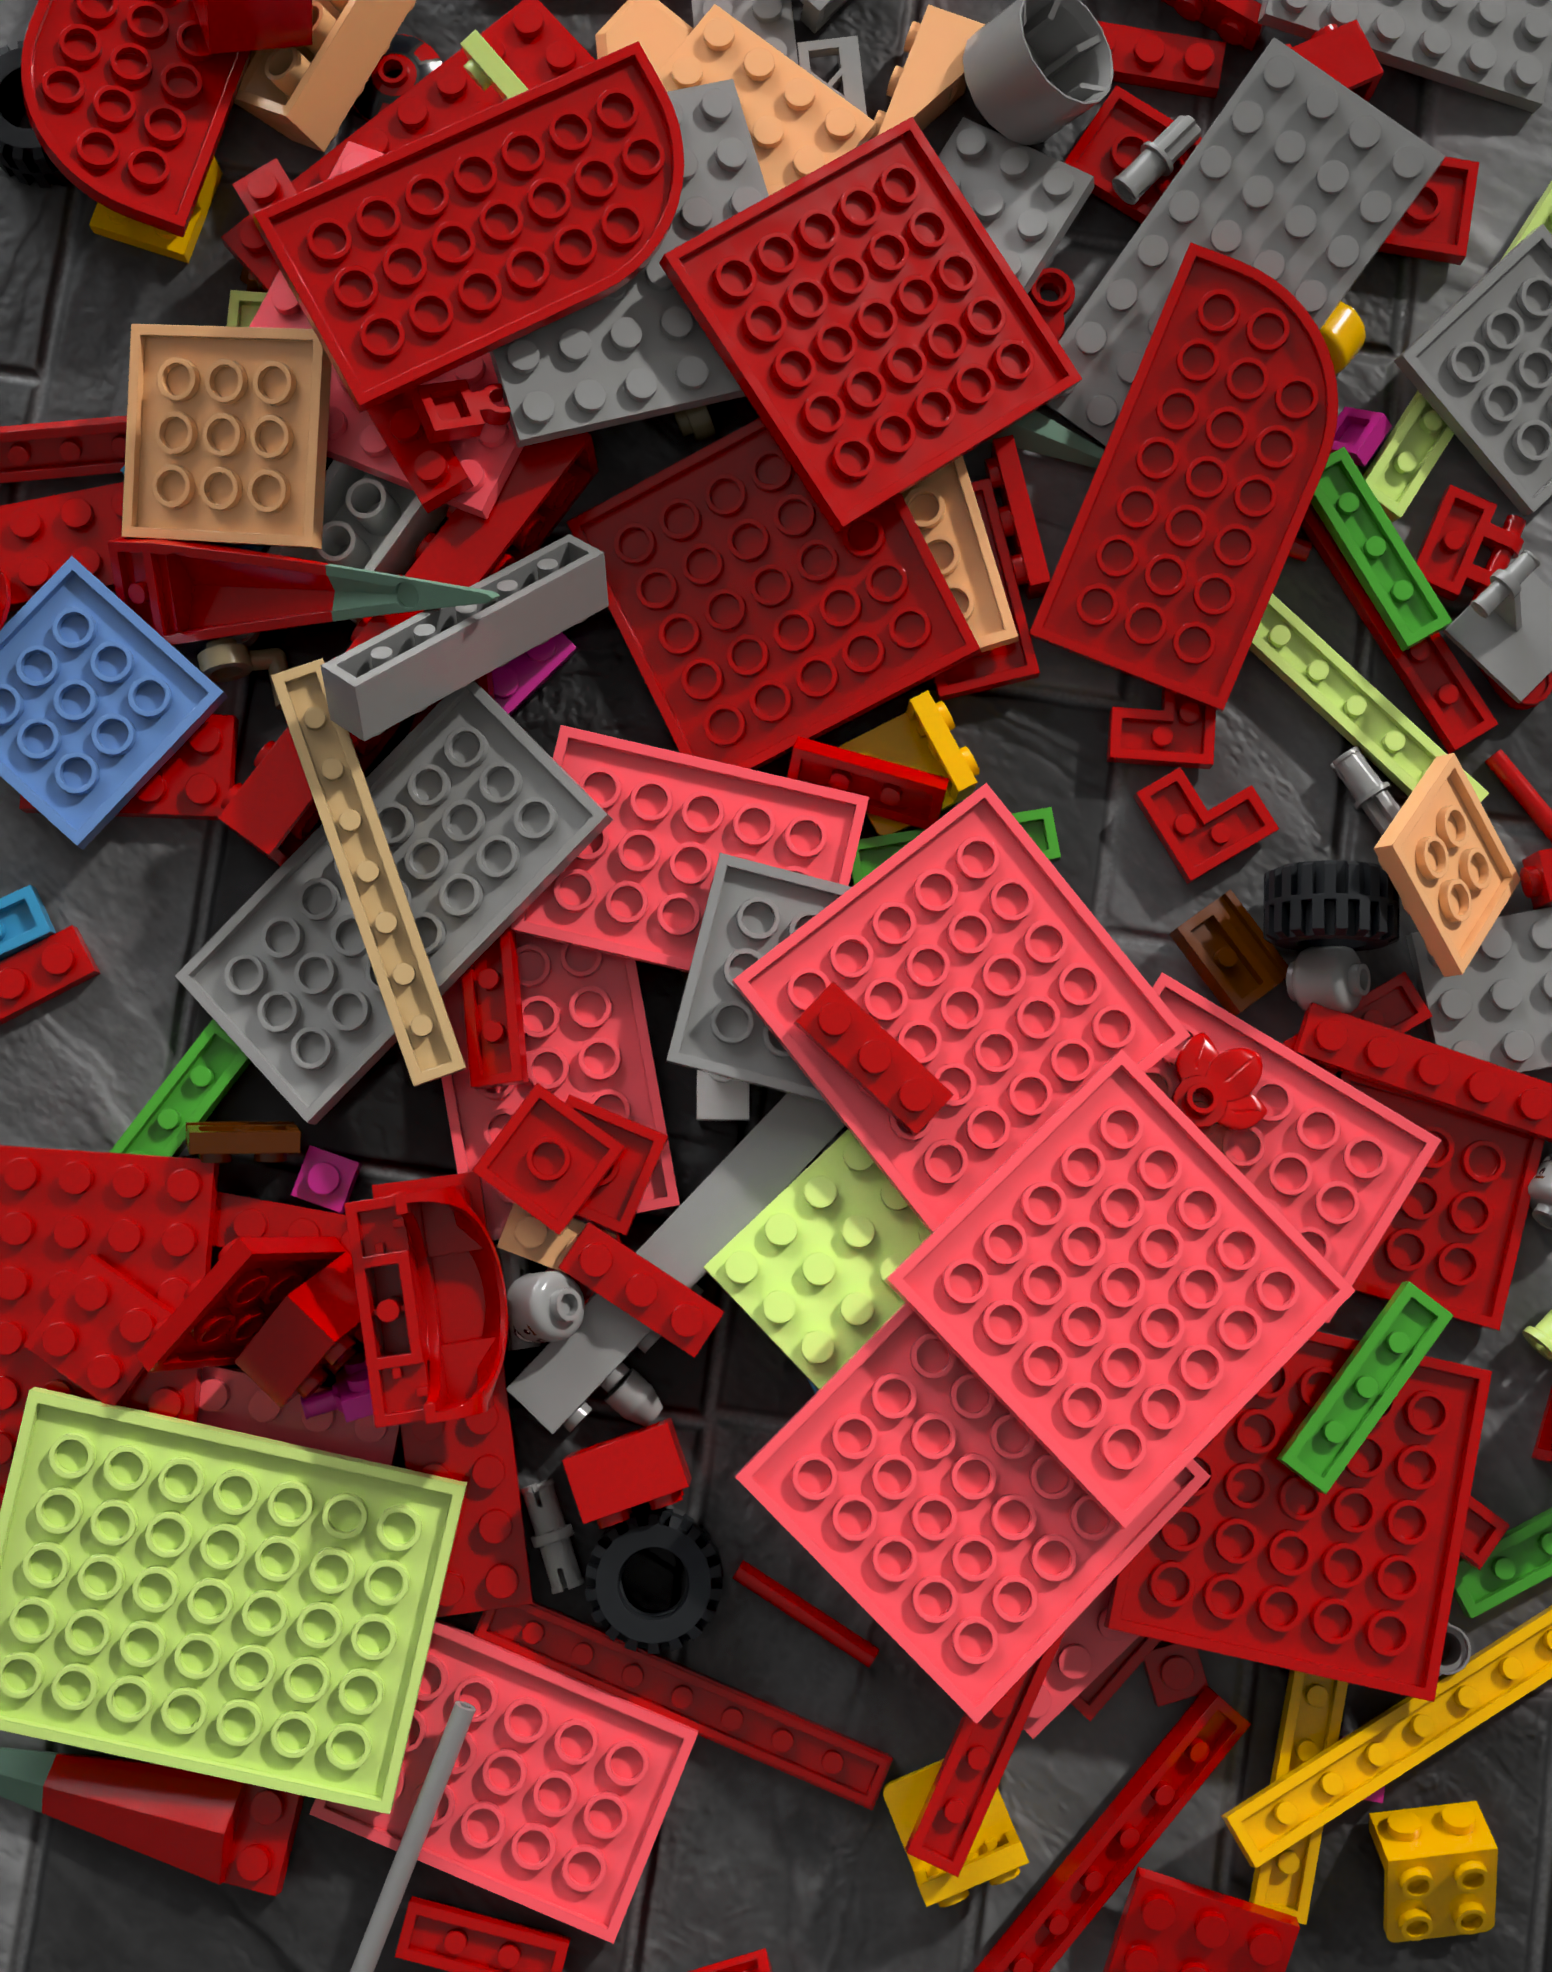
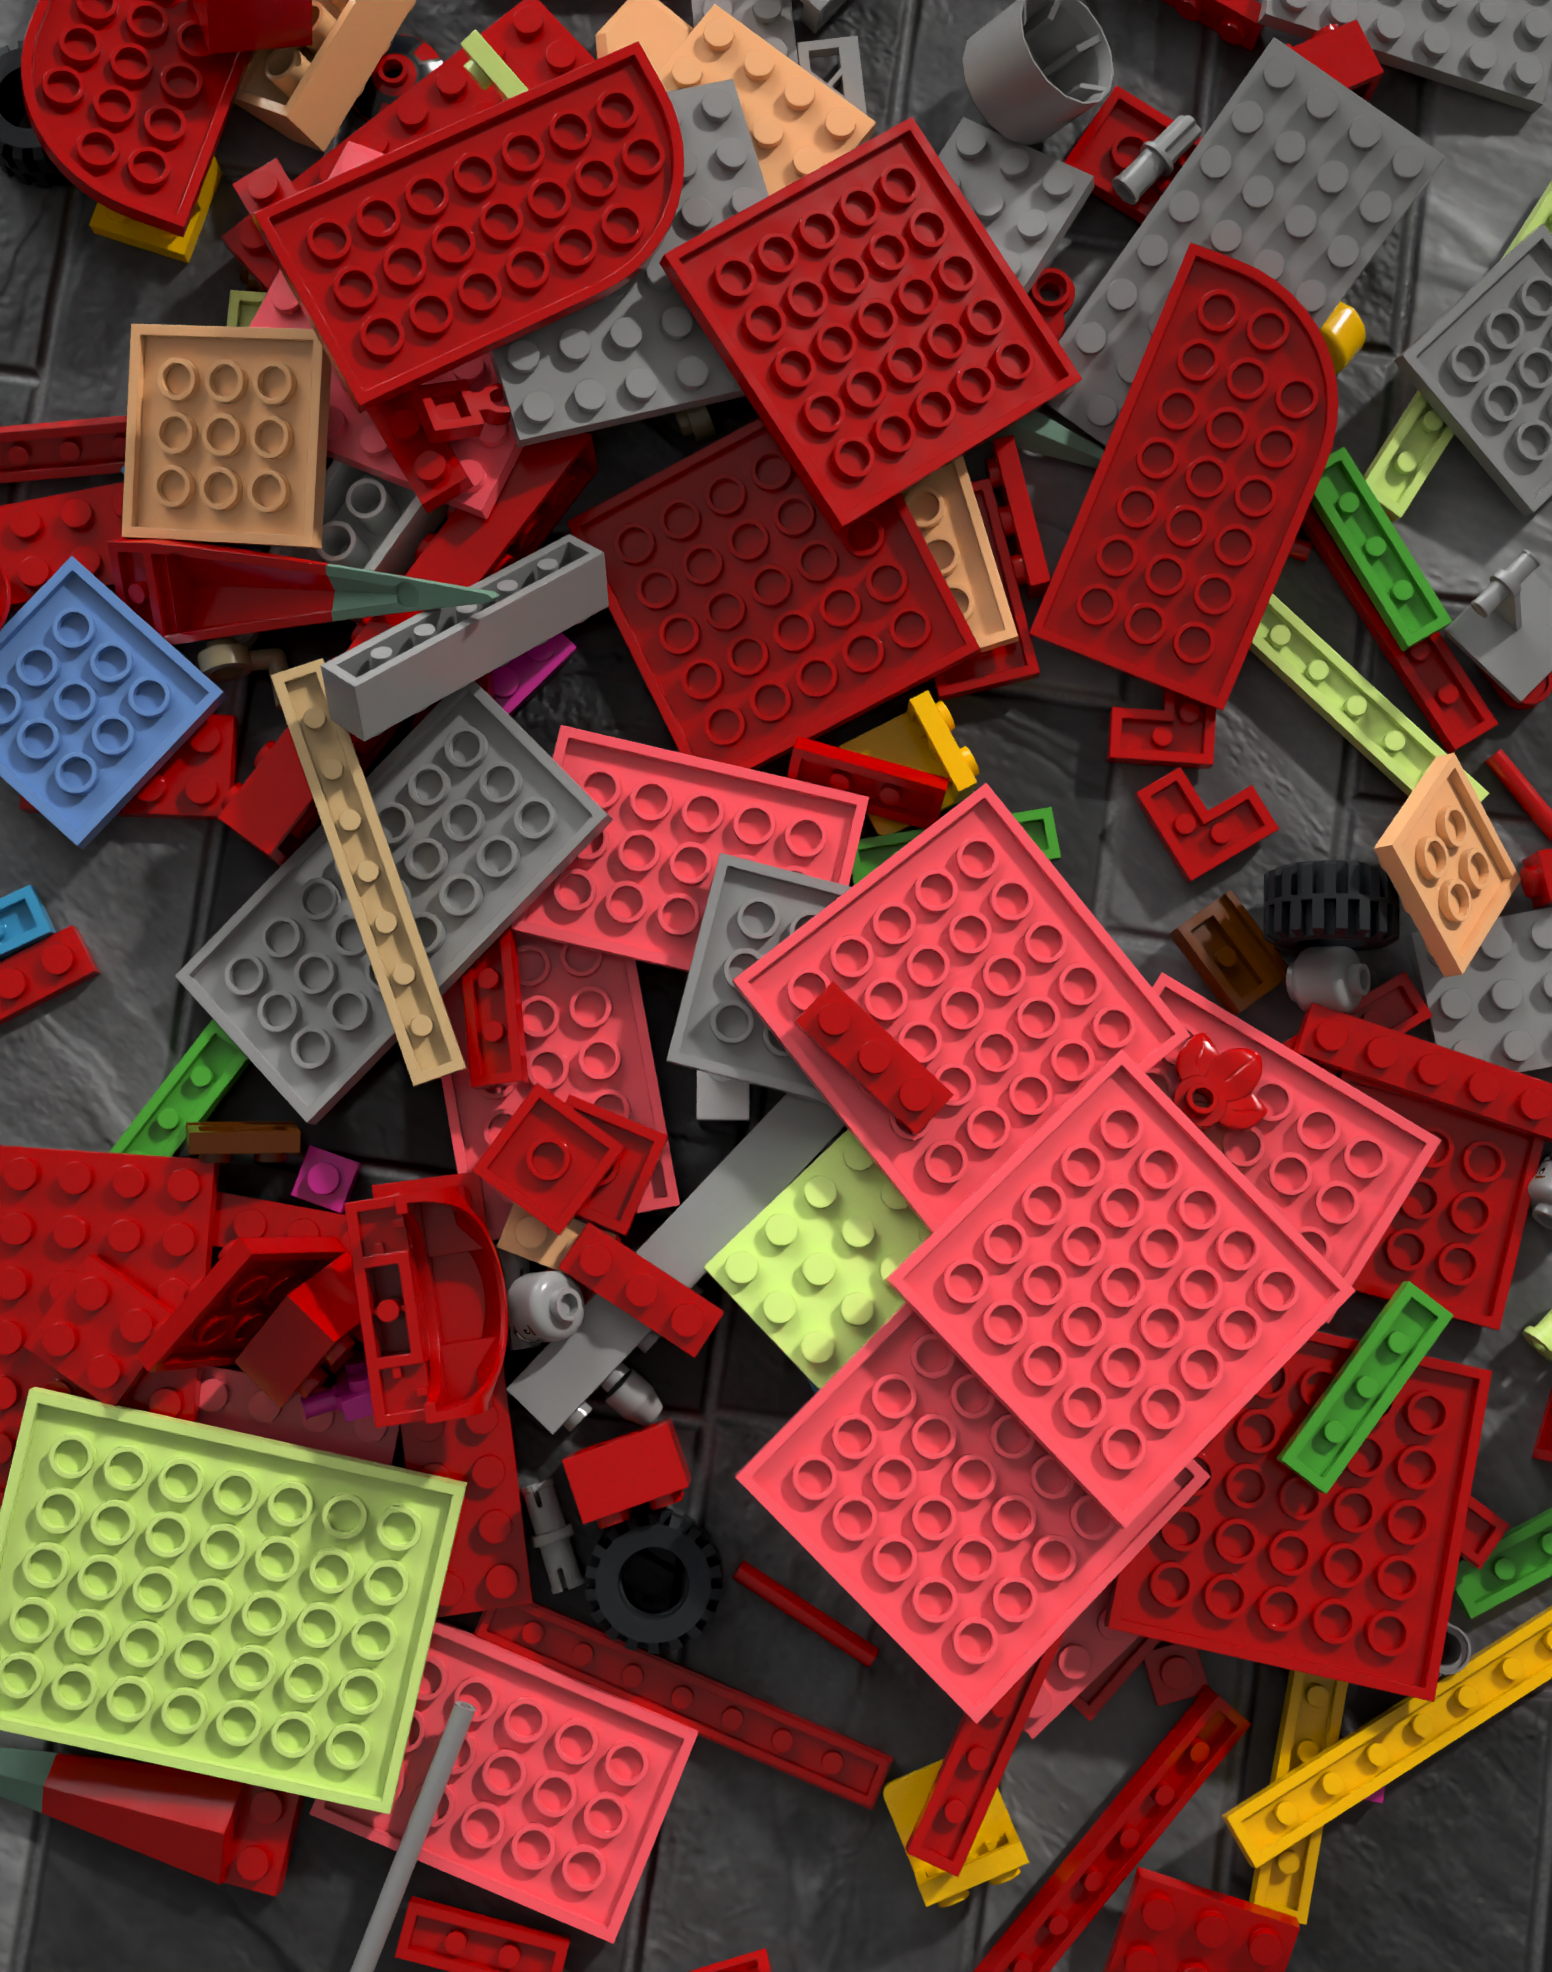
light nougat slope [870,4,985,140] -> none
red plate [1097,21,1226,98] -> none
dark pink plate [1330,407,1392,467] -> none
light grey axle [1330,746,1401,835] -> none
yellow bracket [1369,1801,1498,1943] -> none
red plate [1378,156,1479,265] -> none
red plate [1415,484,1527,605] -> none

